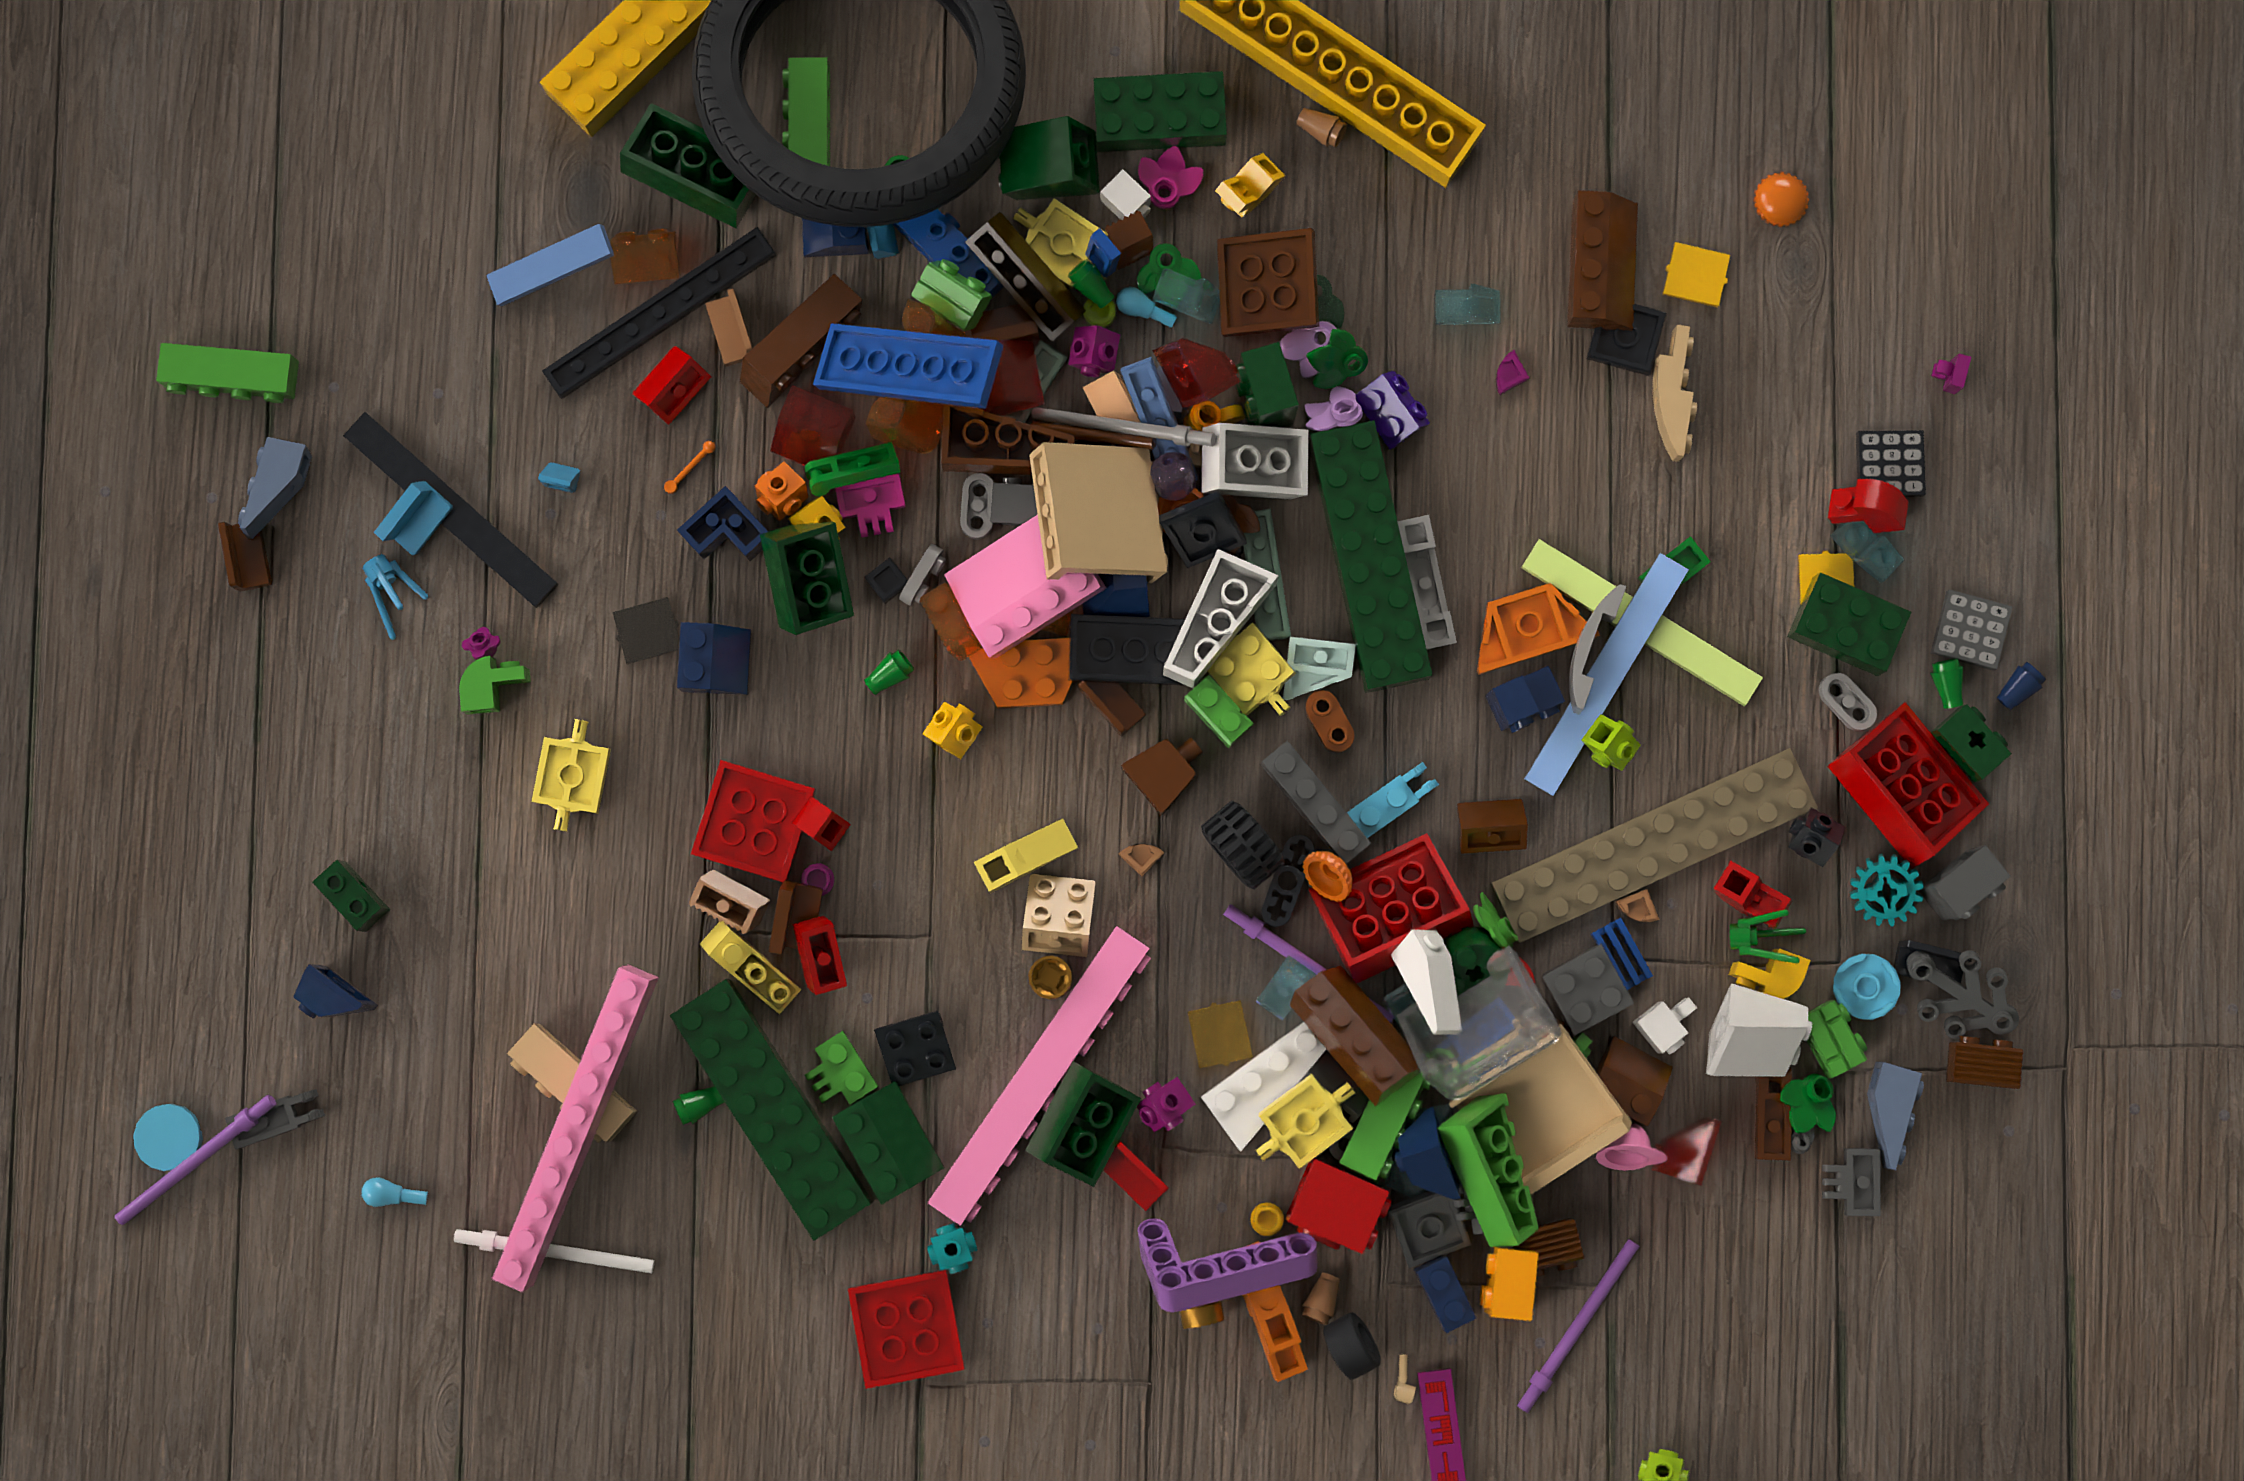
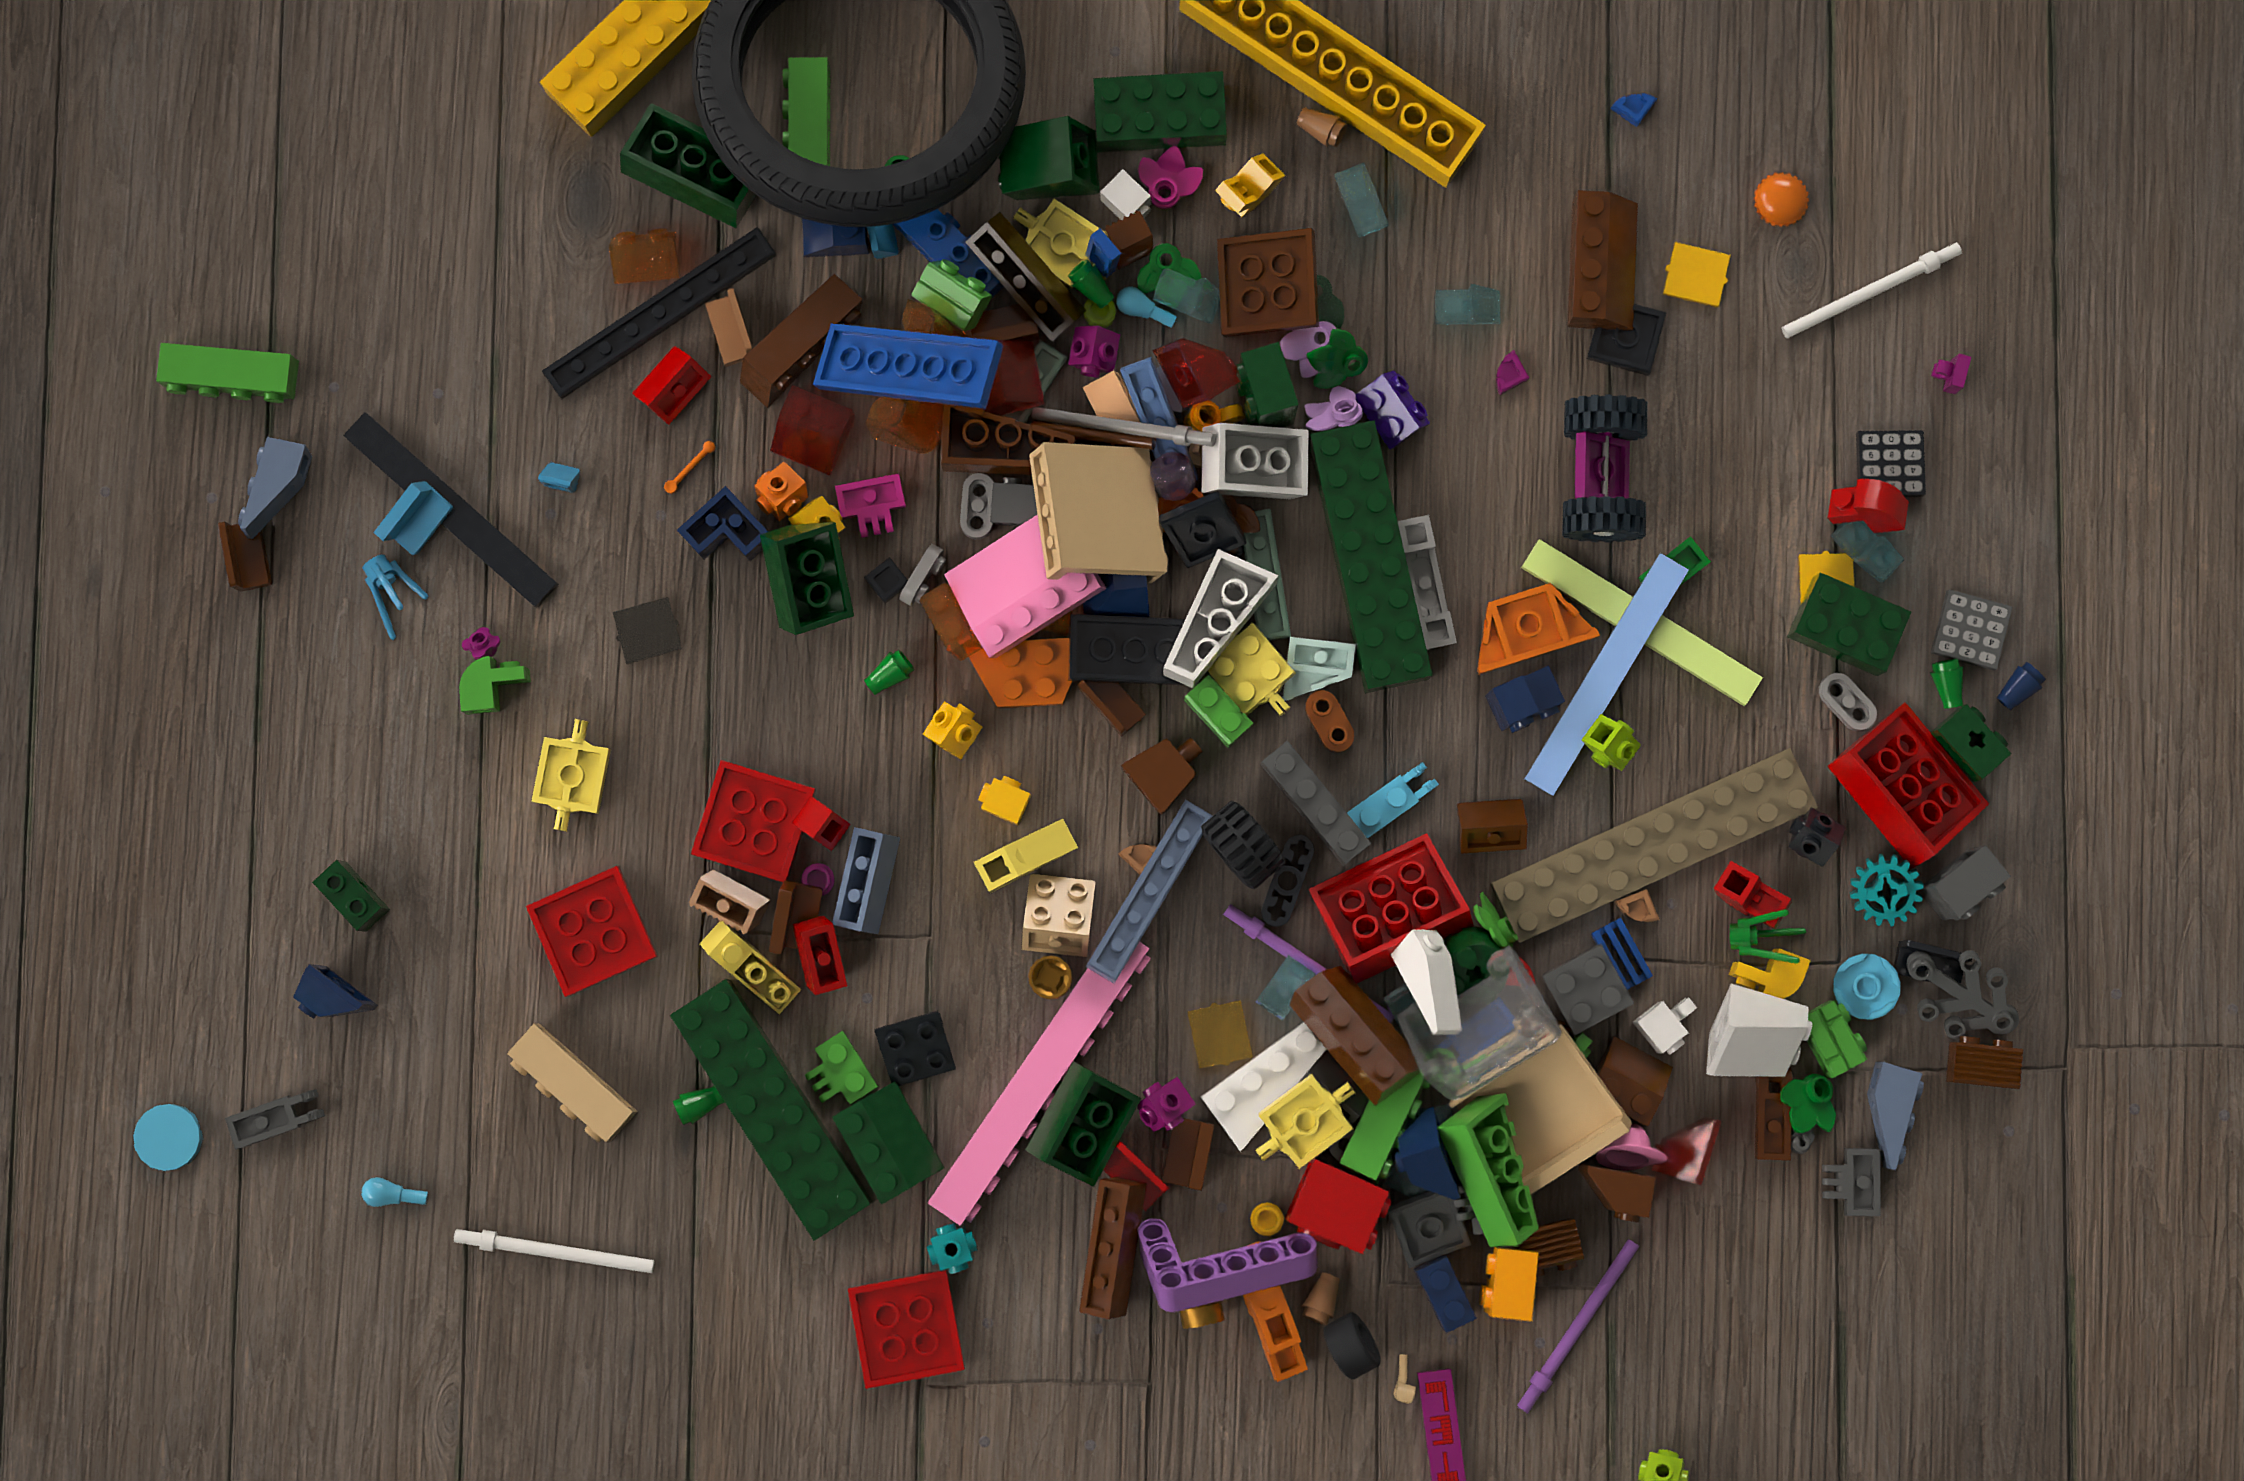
medium lavender bar [115,1094,276,1225] -> none
medium blue tile [486,224,614,306] -> none
bright pink brick [492,965,659,1292] -> none
dark blue slope [677,622,751,695] -> none
green plate [804,442,901,497] -> none
orange hat [1302,851,1352,902] -> none
light grey slope [1569,584,1626,714] -> none
tan slope [1653,325,1697,462] -> none
none -> red plate [526,866,658,997]
none -> sand blue brick [832,827,900,934]
none -> yellow brick [978,775,1031,826]
none -> reddish brown brick [1079,1177,1147,1319]
none -> sand blue tile [1086,799,1213,983]
none -> reddish brown panel [1162,1118,1214,1191]
none -> clear light blue slope [1334,163,1389,238]
none -> black plate [1562,394,1648,542]
none -> reddish brown slope [1578,1164,1656,1223]
none -> blue tile [1611,93,1657,127]
none -> white bar [1782,243,1962,339]

